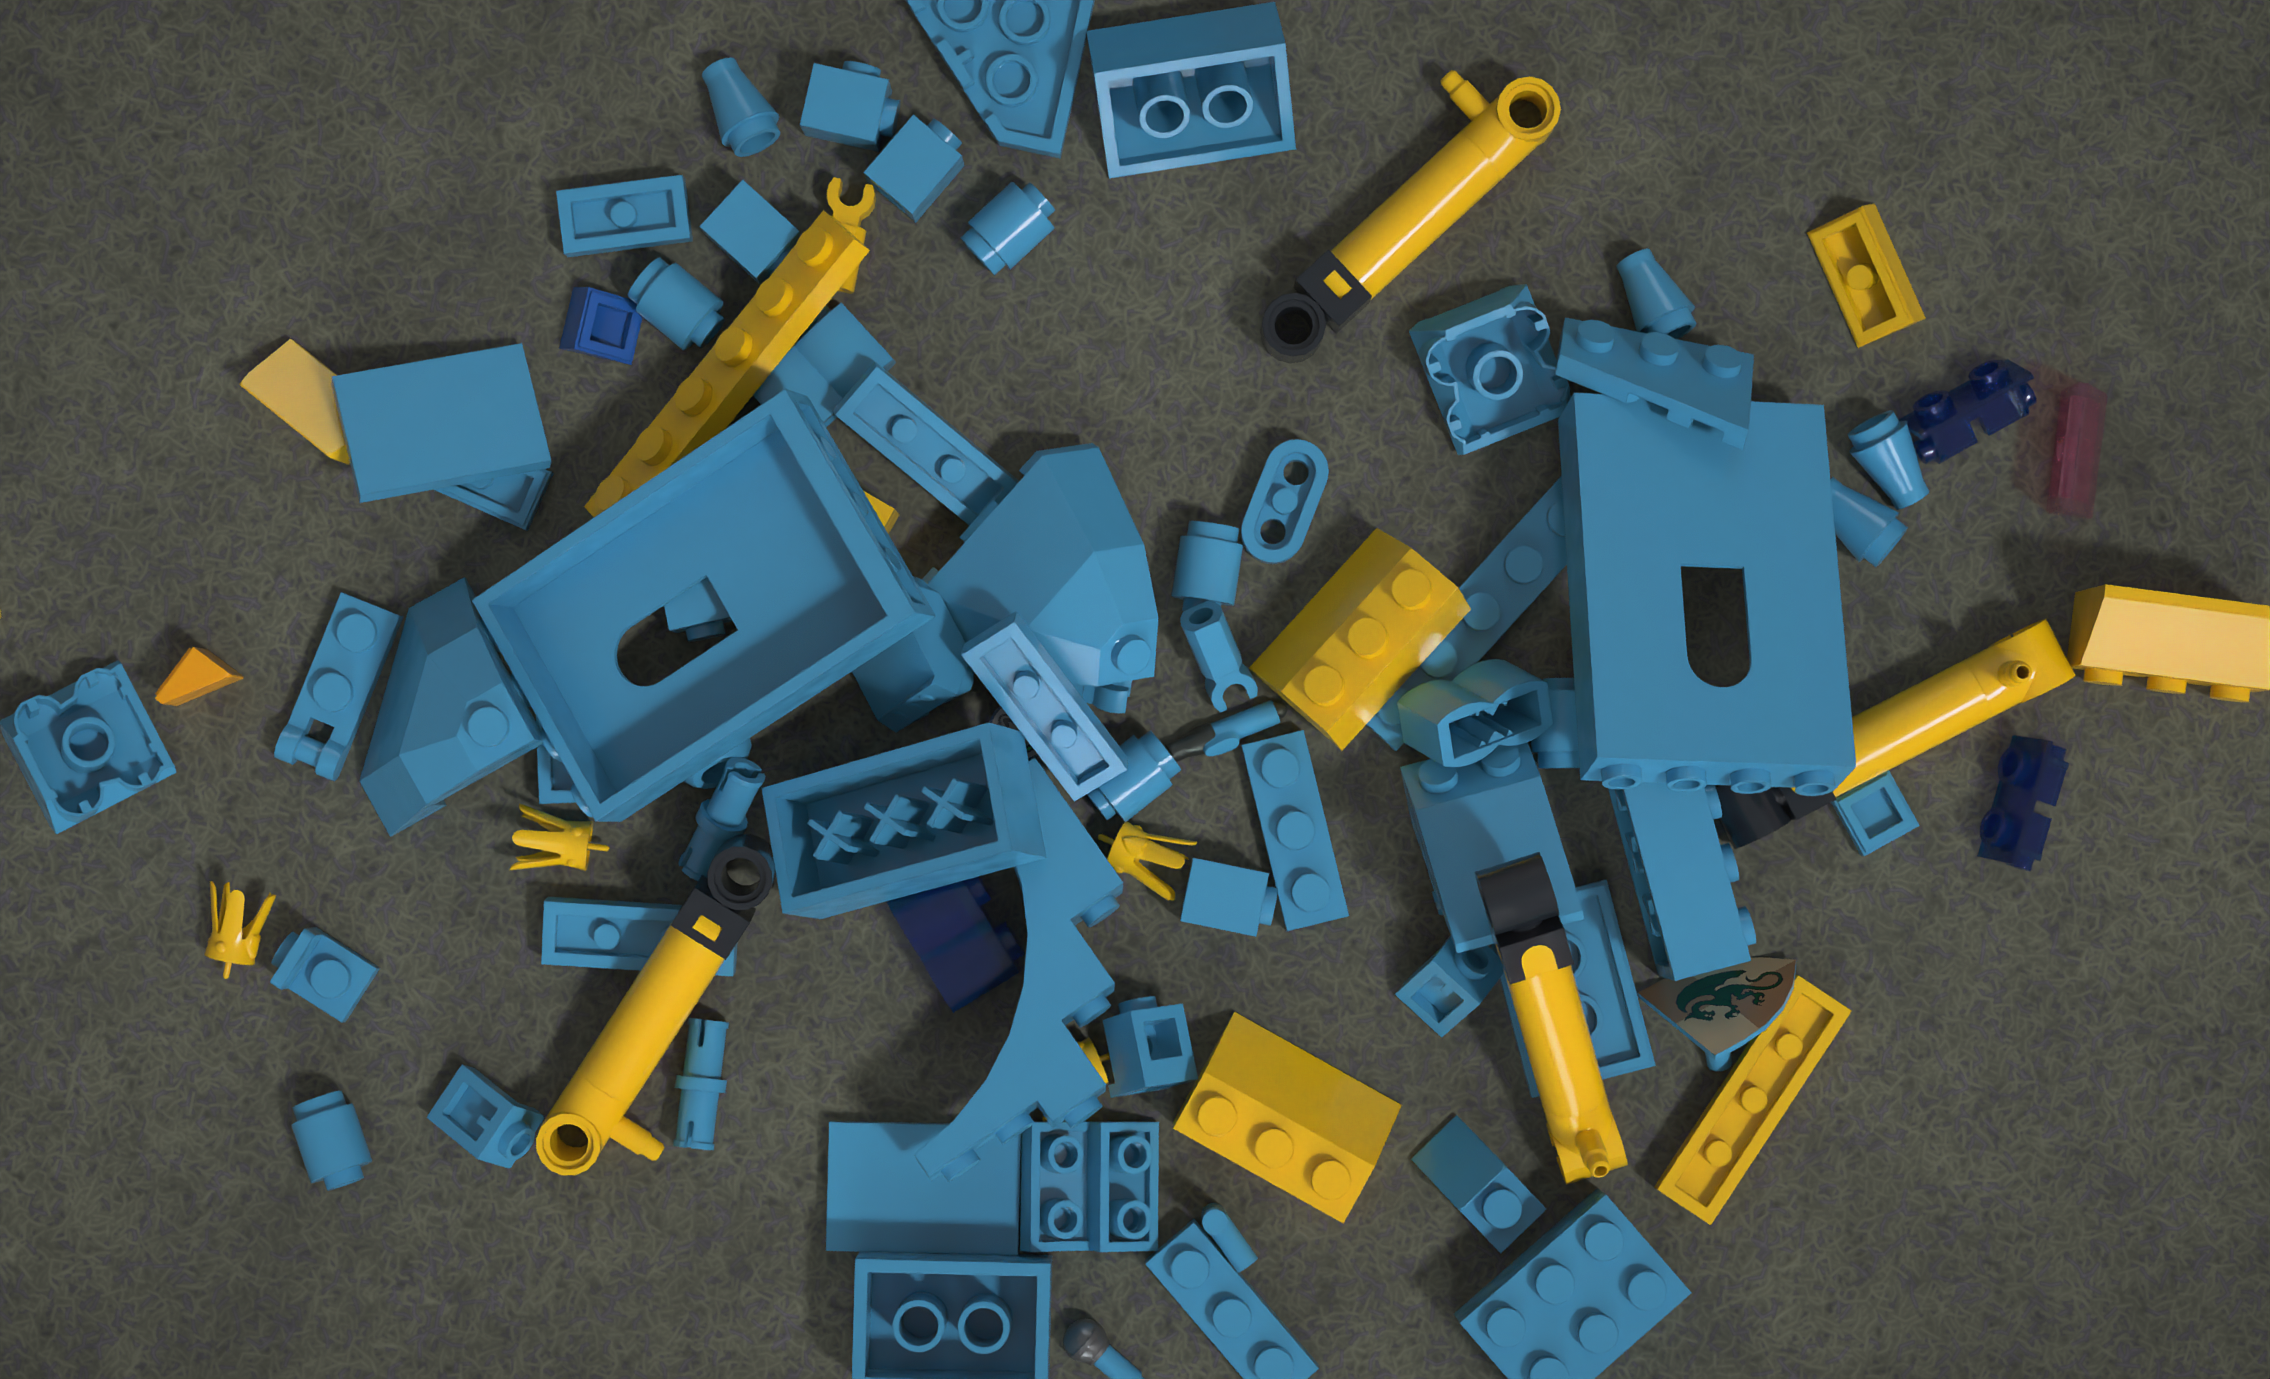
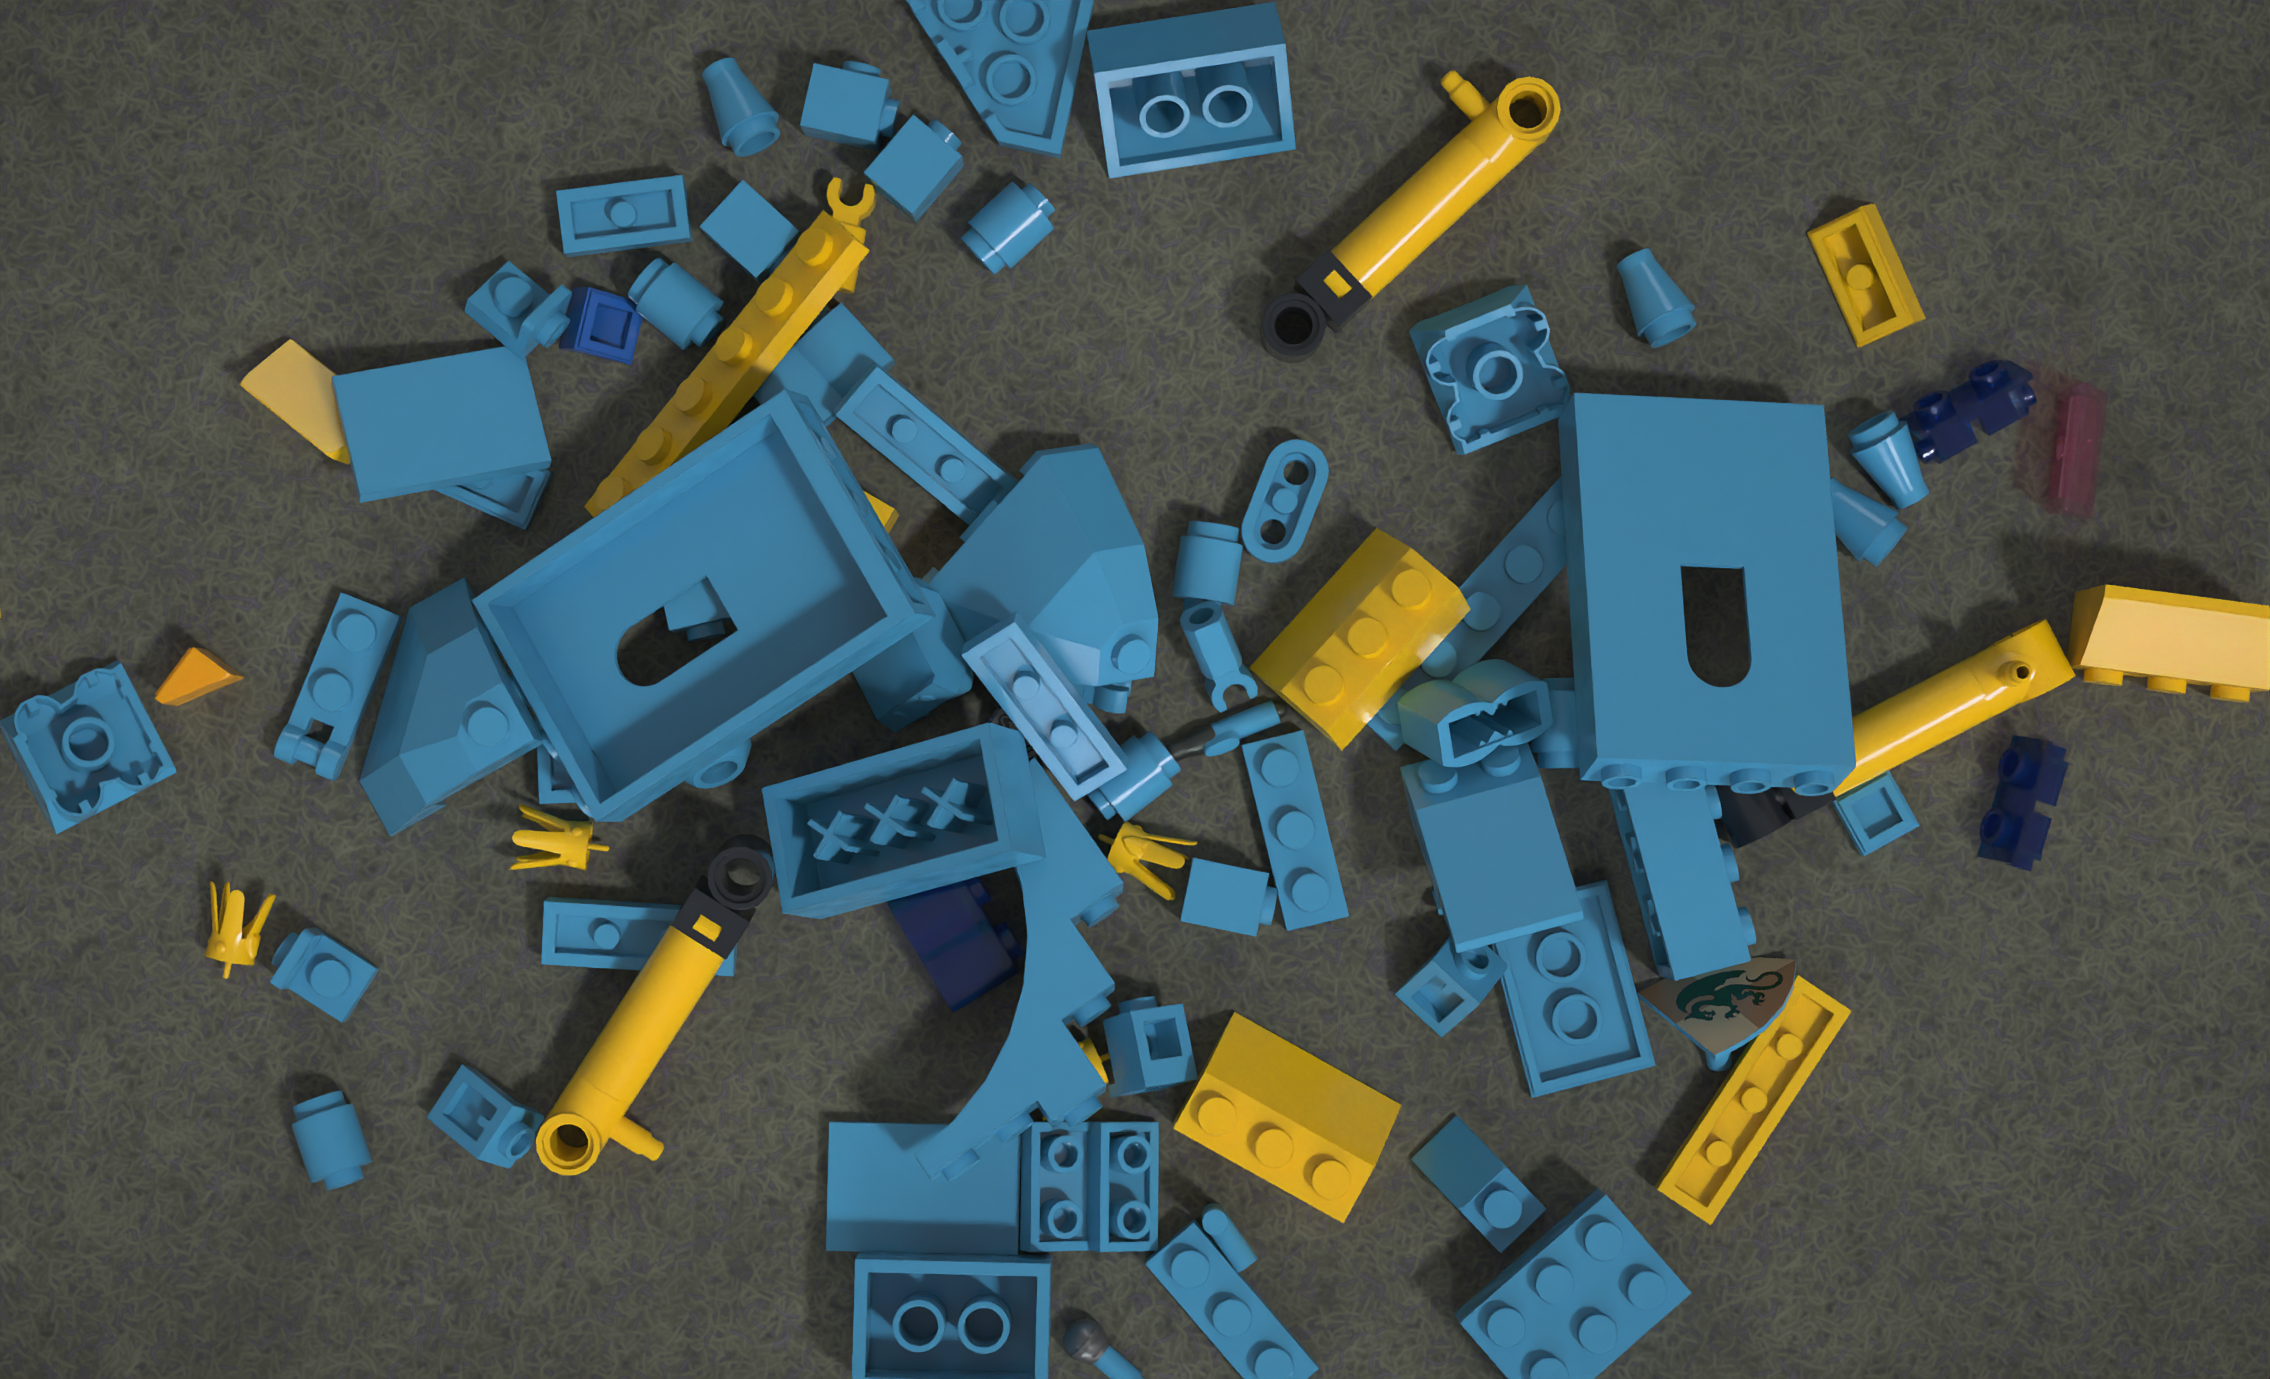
dark azure pin [673,1018,729,1150] -> none
dark azure pin [678,757,766,881] -> none
yellow piece [1474,852,1628,1185] -> none
dark azure wing [1555,317,1754,450] -> none
none -> dark azure bracket [464,261,572,360]

